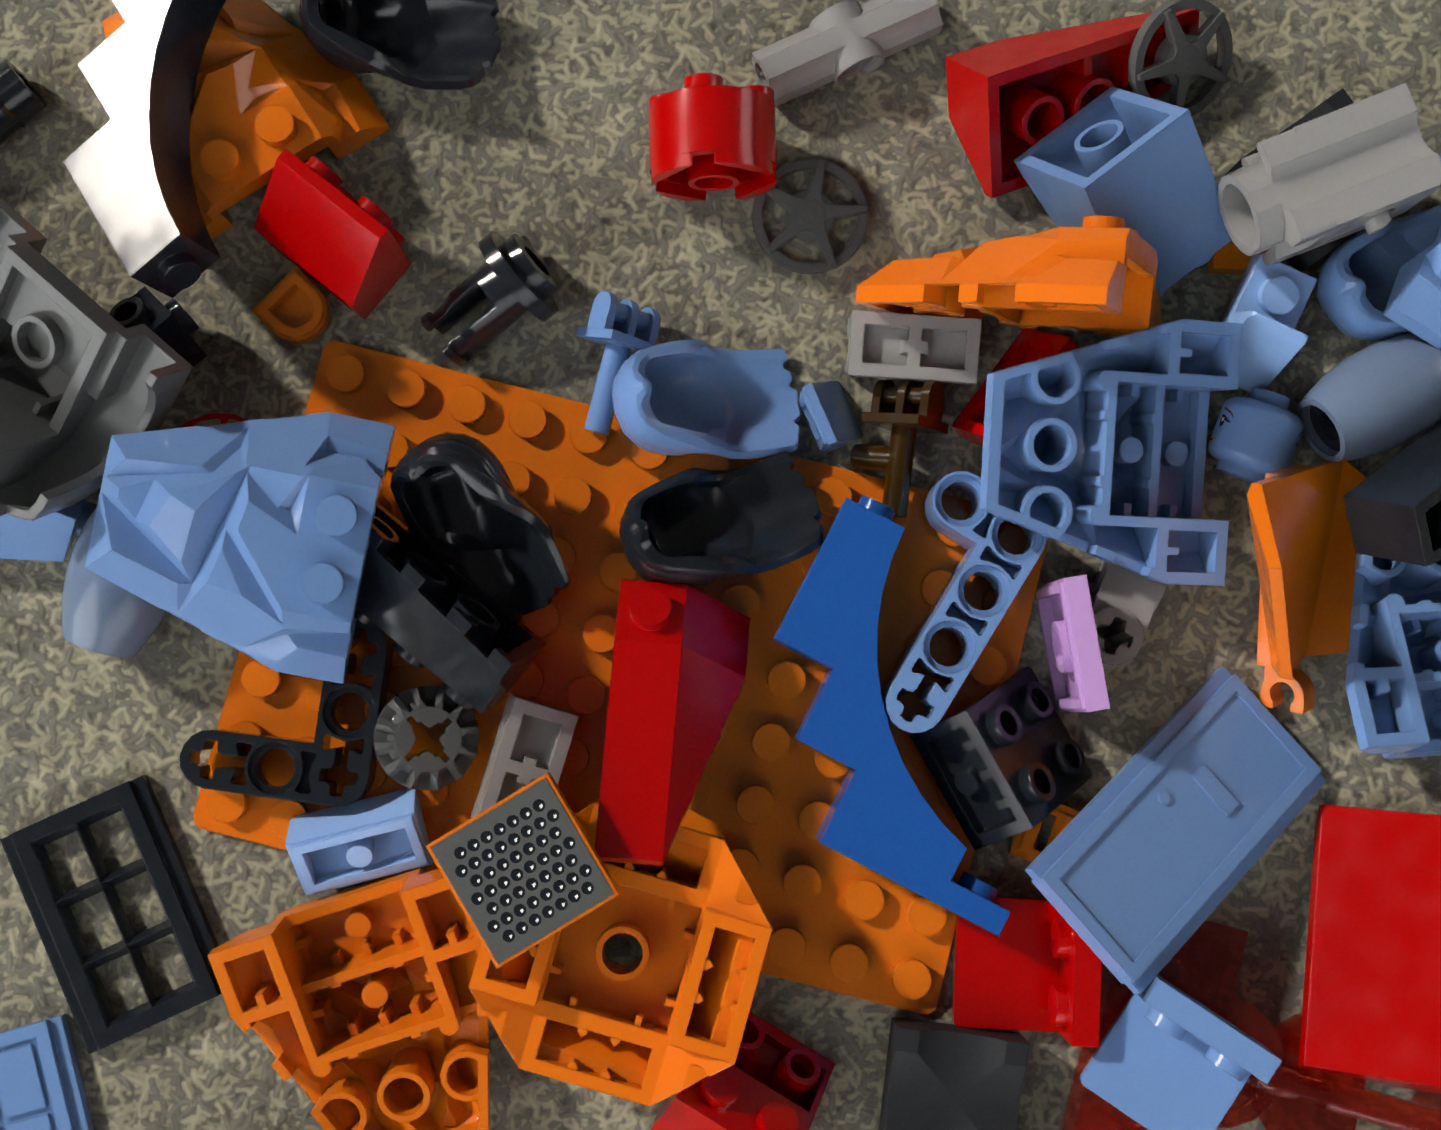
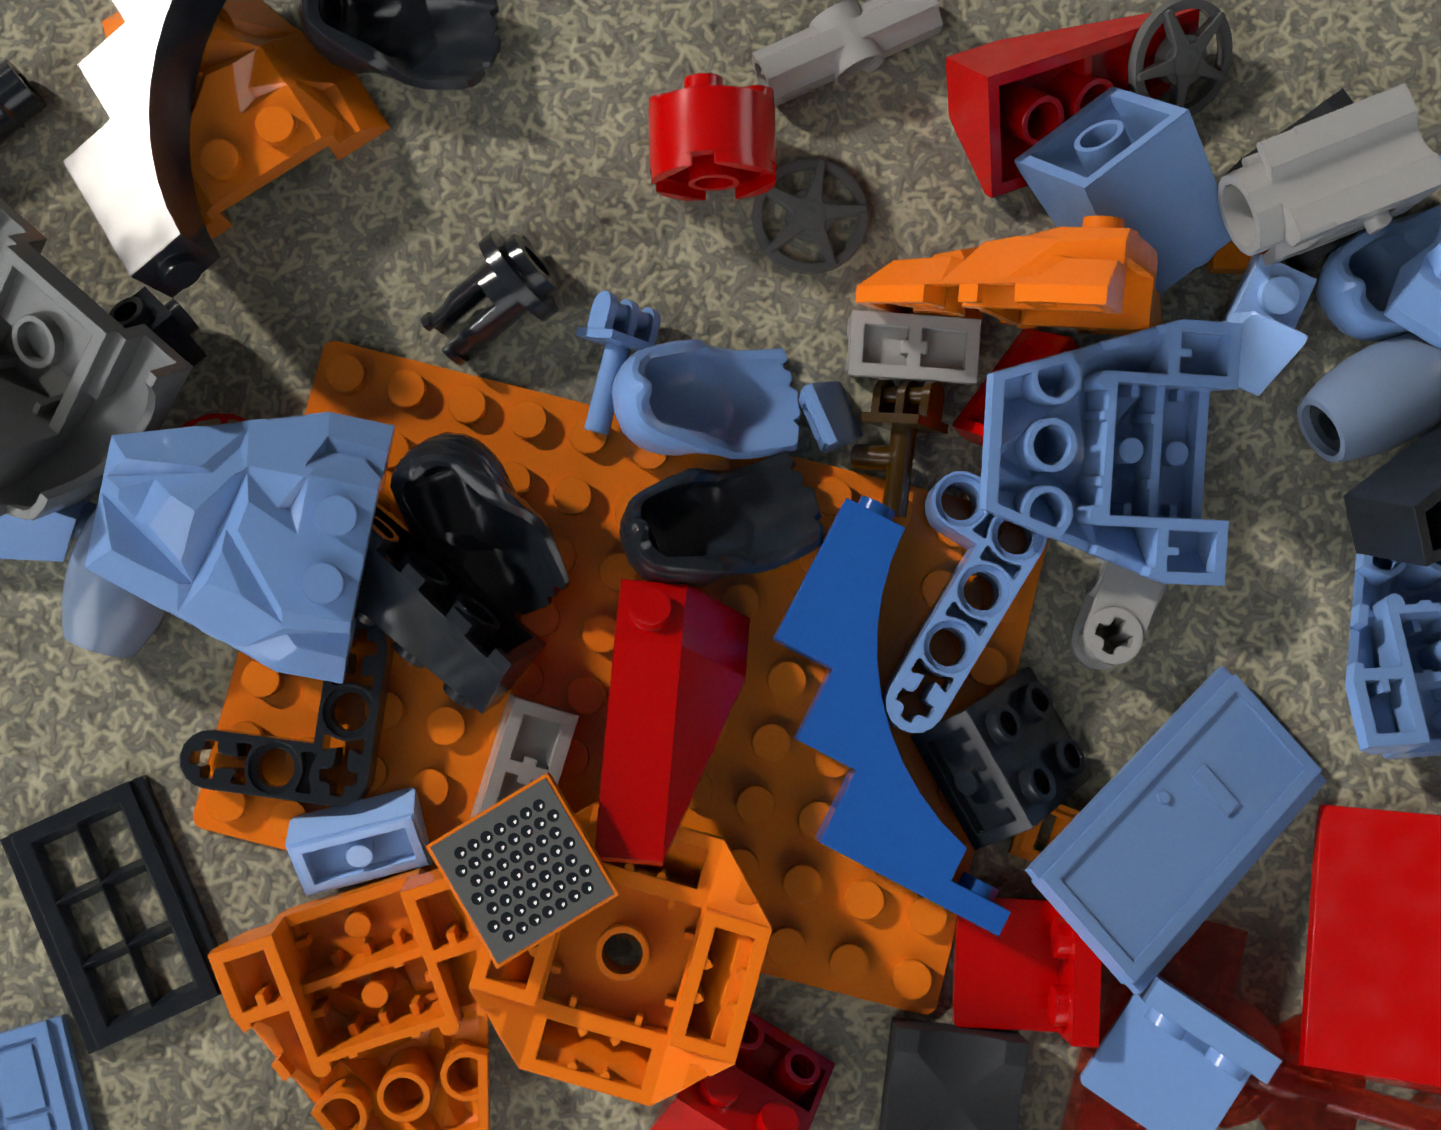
orange tile [251,266,330,344] -> none
red slope [254,148,412,320] -> none
dark grey gear [374,686,479,790] -> none
lavender tile [1035,574,1111,712] -> none
medium blue head [1207,387,1304,483] -> none
orange panel [1247,461,1367,714] -> none

